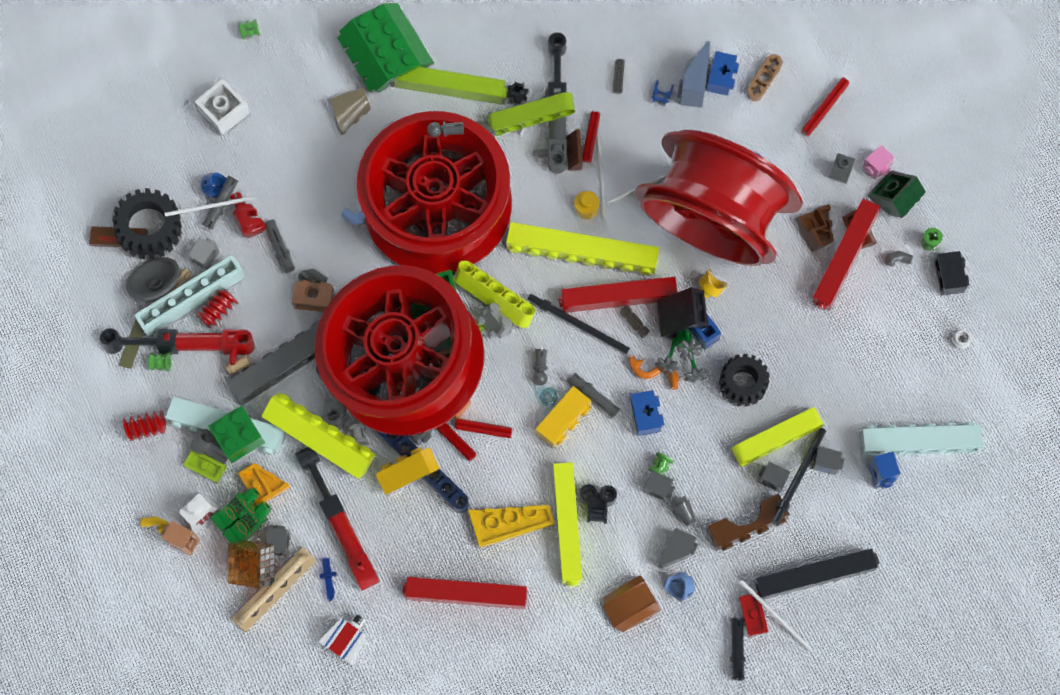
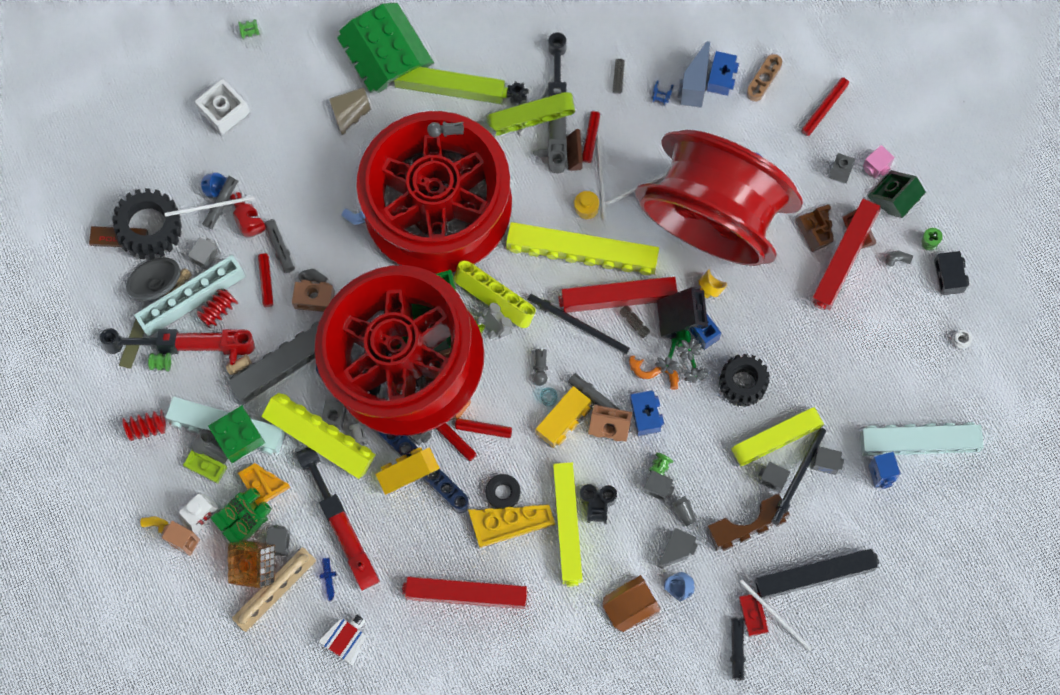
none -> red axle [258,253,274,307]
none -> black tyre [485,474,521,509]
none -> nougat brick [588,405,633,442]

